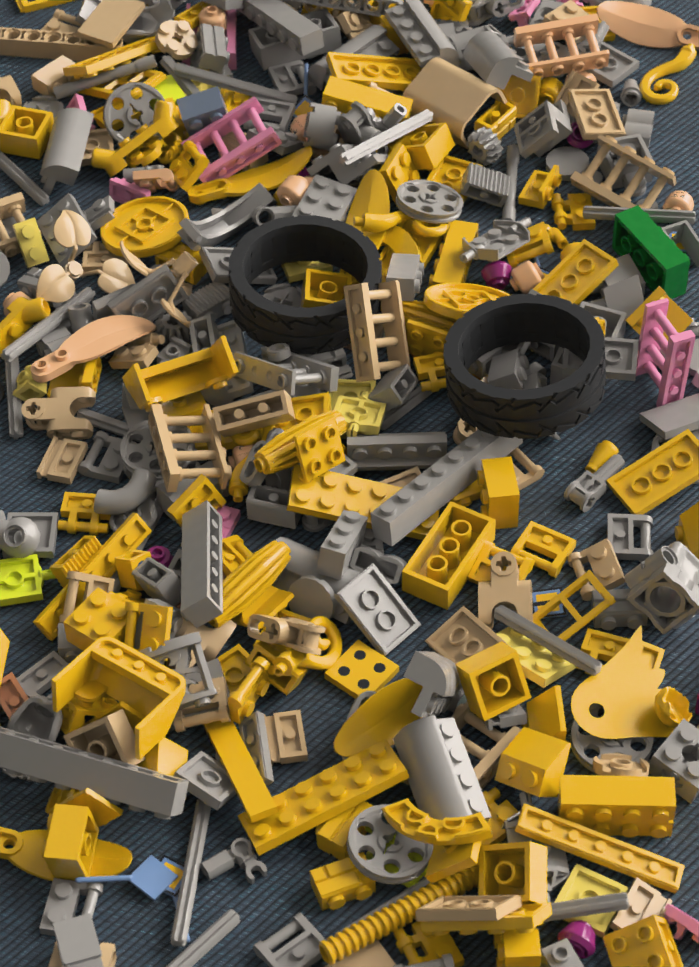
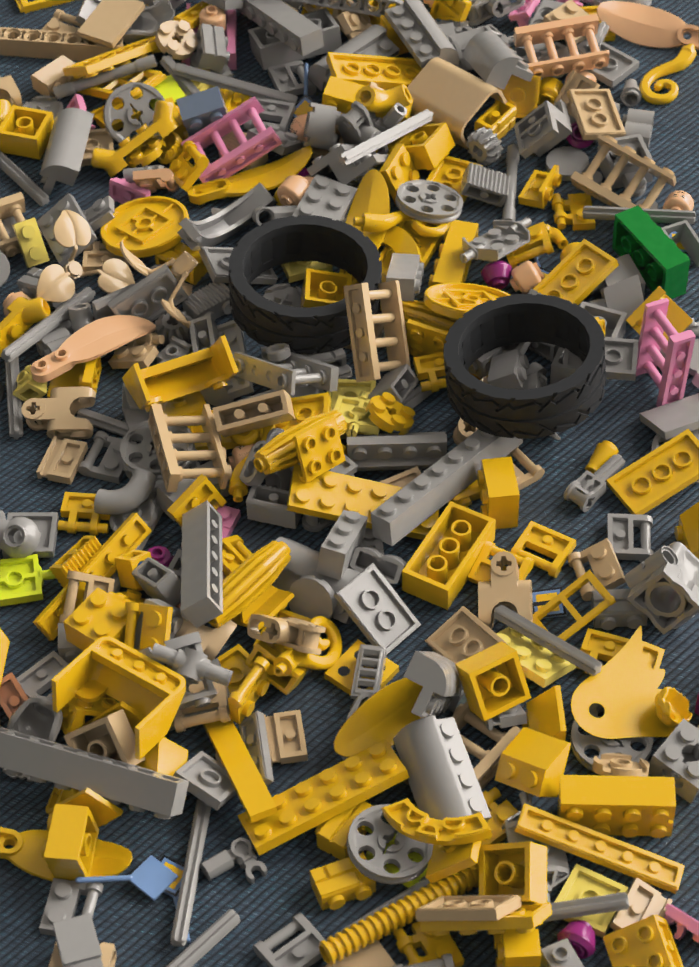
none -> light grey pin [150,643,233,687]
none -> light grey slope [350,644,386,699]
none -> yellow cylinder [355,84,413,113]
none -> yellow plate [366,392,415,435]

